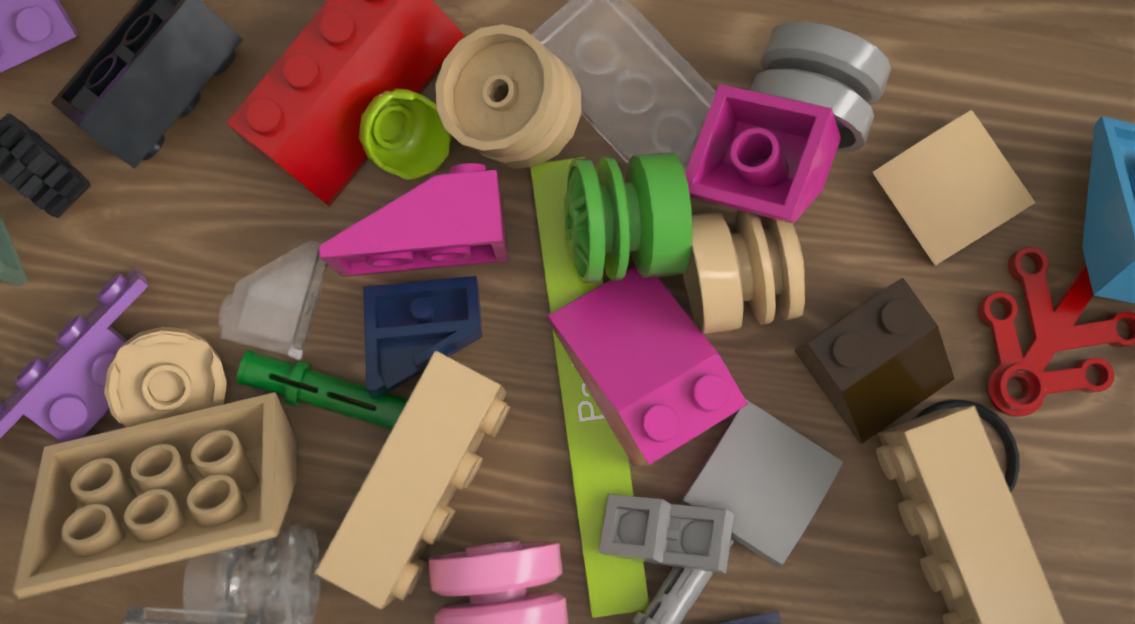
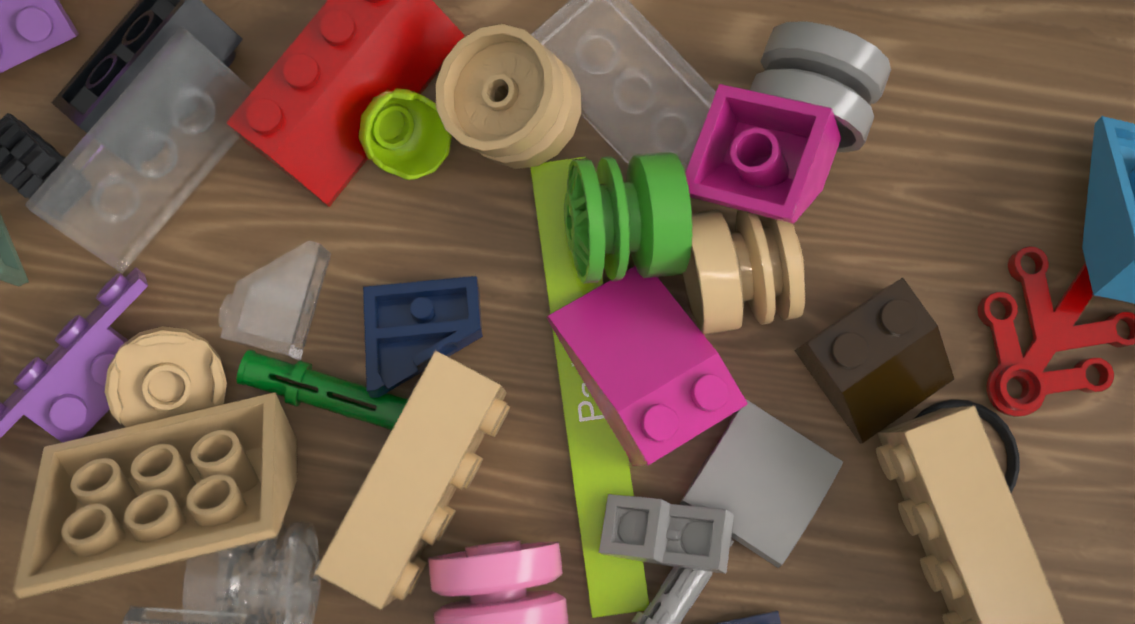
dark pink slope [319,163,509,277] -> none
tan slope [872,110,1036,266] -> none
none -> clear tile [25,27,253,274]

